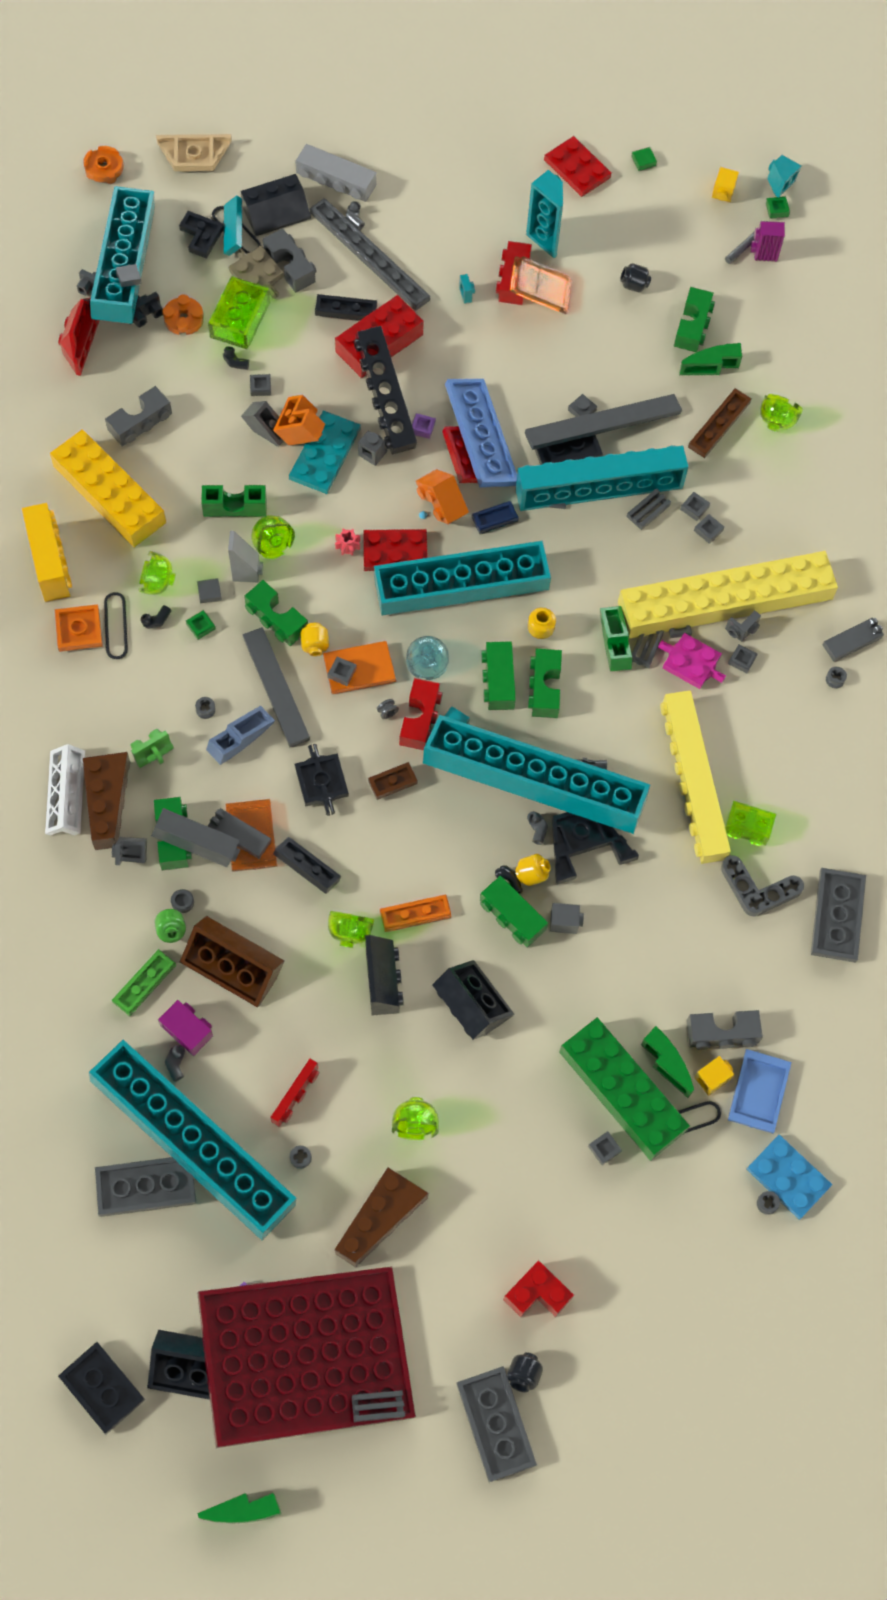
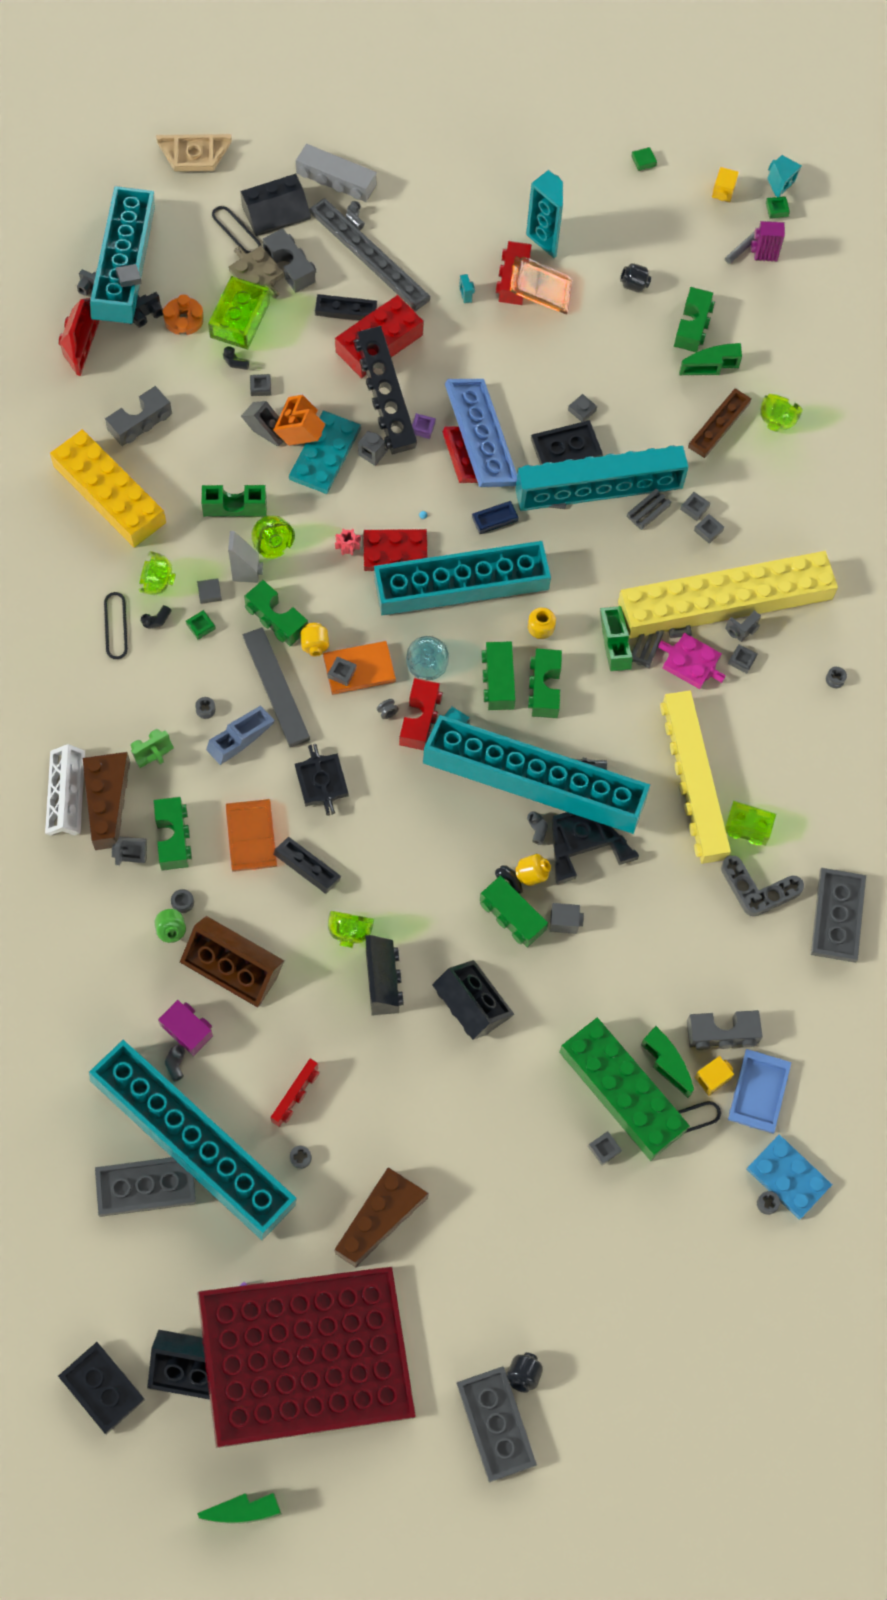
yellow brick [21,502,73,602] -> none
orange plate [55,604,103,652] -> none
orange plate [83,146,124,184] -> none
bright green tile [112,949,176,1017] -> none
dark grey brick [151,808,240,867] -> none
black plate [179,211,224,259] -> none
dark grey hinge [208,808,272,859] -> none
teal tile [224,195,242,256] -> none
dark grey tile [352,1390,405,1422] -> none
reddish brown plate [368,762,418,800] -> none
orange tile [380,894,452,932] -> none
clear neon green cylinder [392,1097,439,1140] -> none
orange brick [416,469,469,524] -> none
red brick [503,1260,574,1317] -> none
dark grey tile [525,394,682,450] -> none
red plate [544,136,612,197] -> none
dark grey hinge [823,617,884,662] -> none

